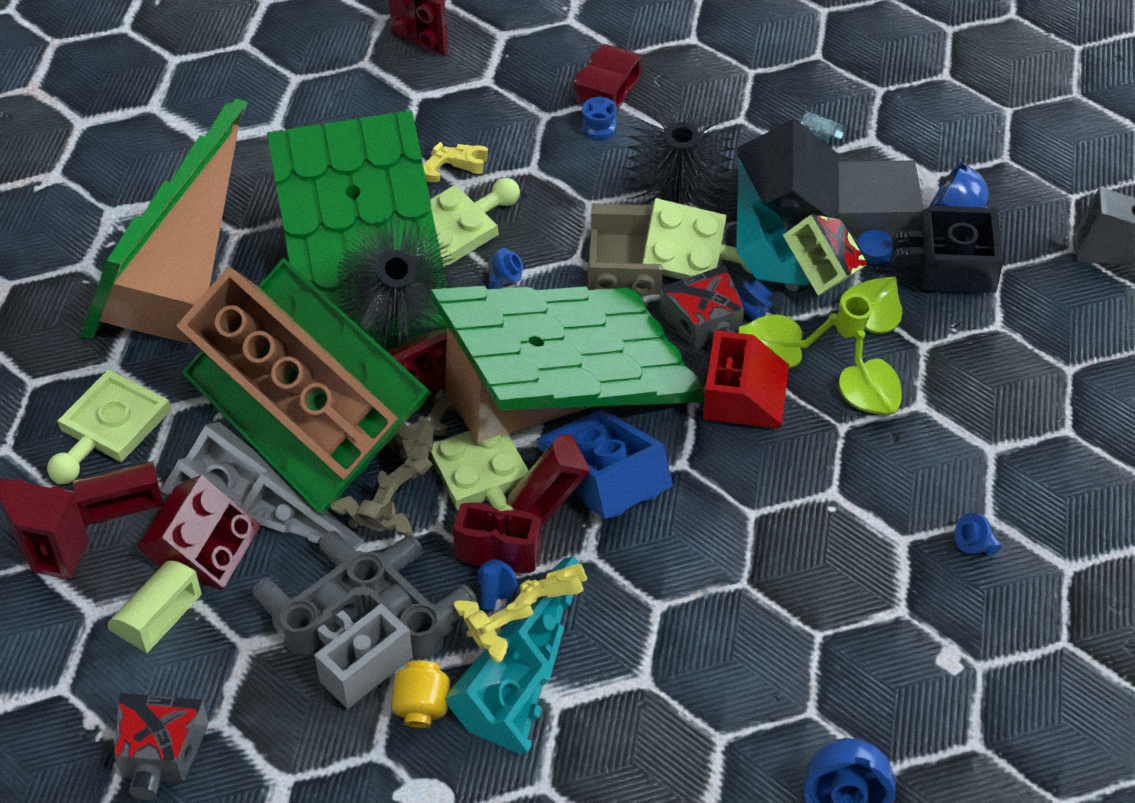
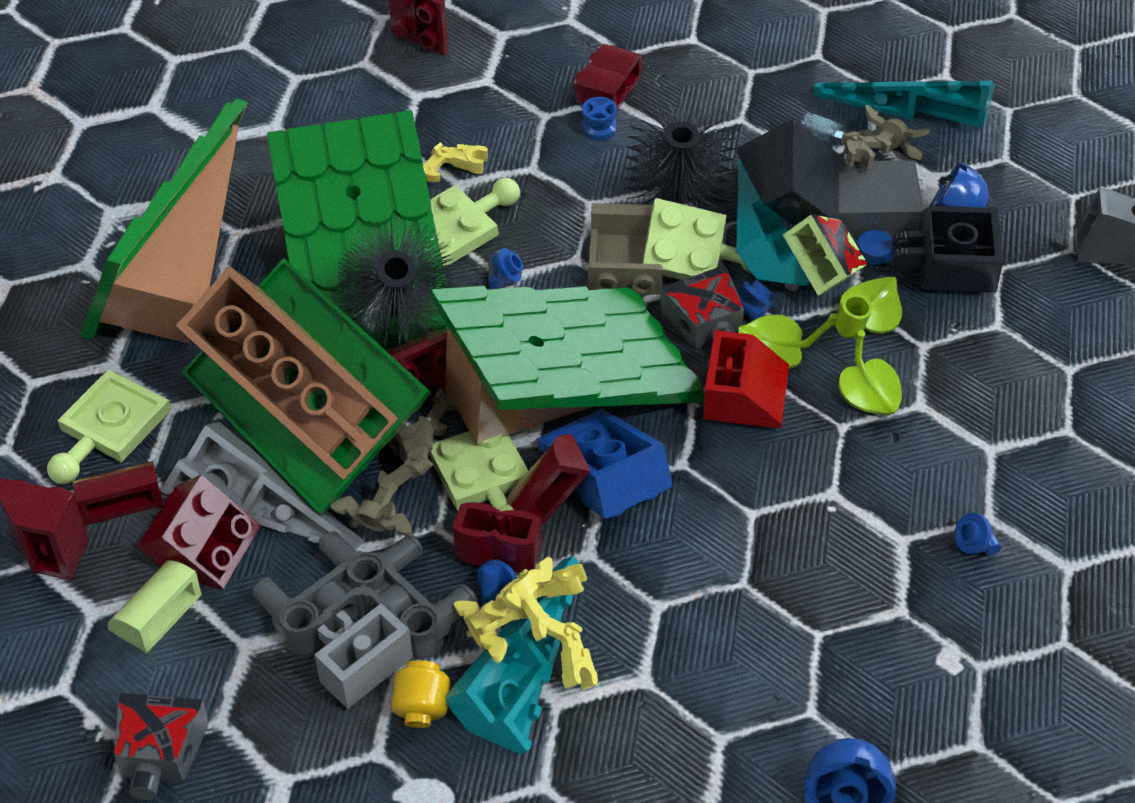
none -> light yellow piece [480,557,598,690]
none -> teal wedge [813,81,995,128]
none -> dark tan piece [841,105,930,170]

